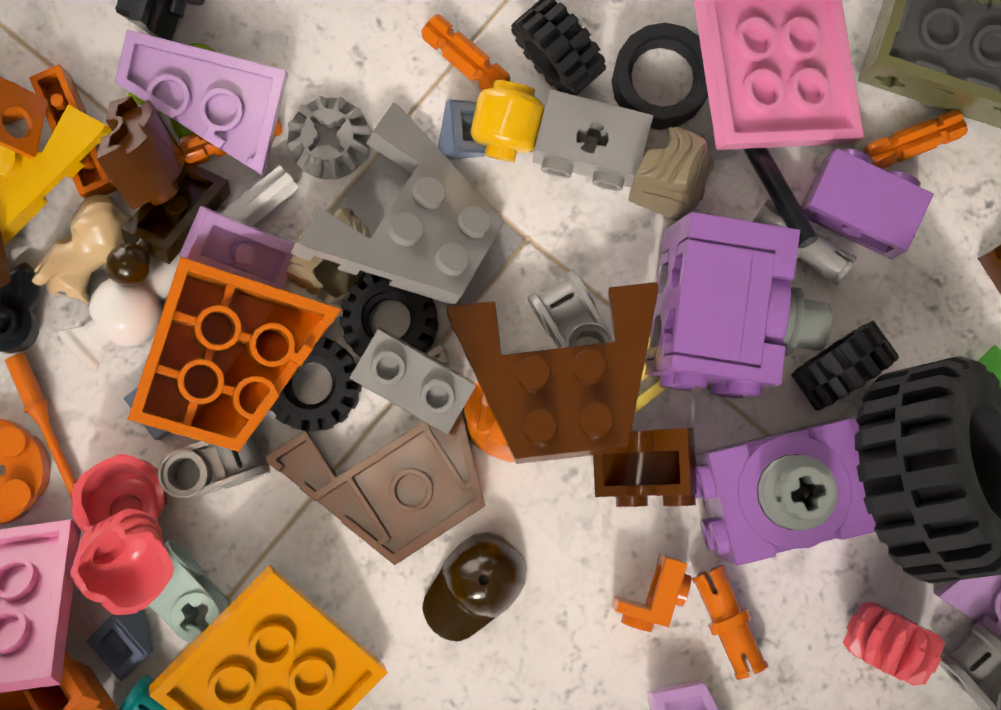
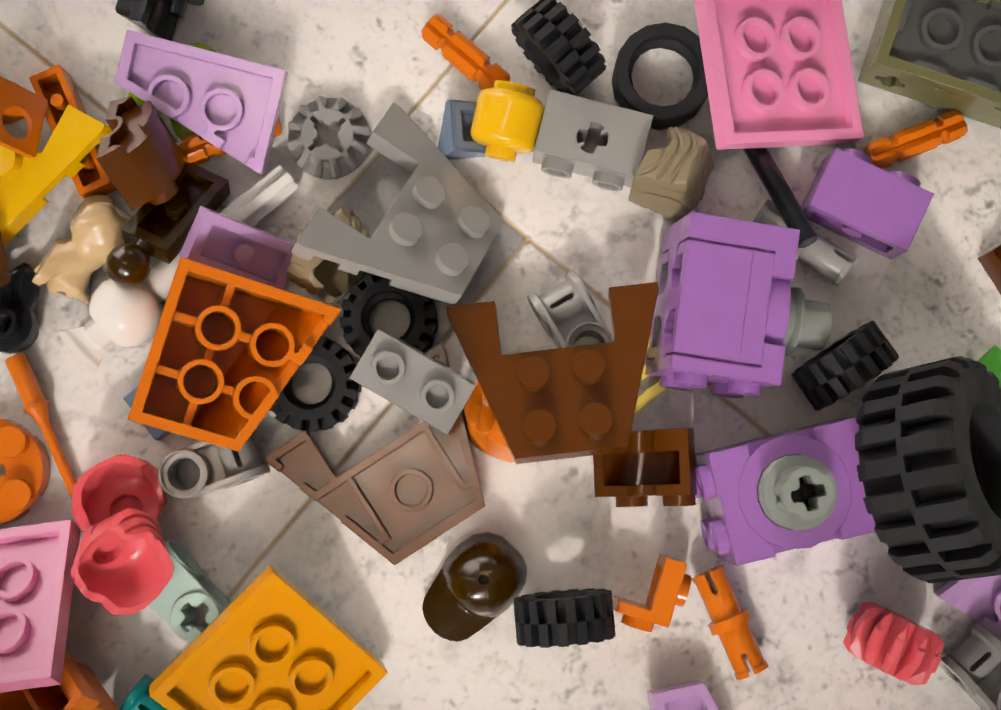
sand blue slope [86,610,153,681] -> none
none -> black tyre [513,588,616,648]

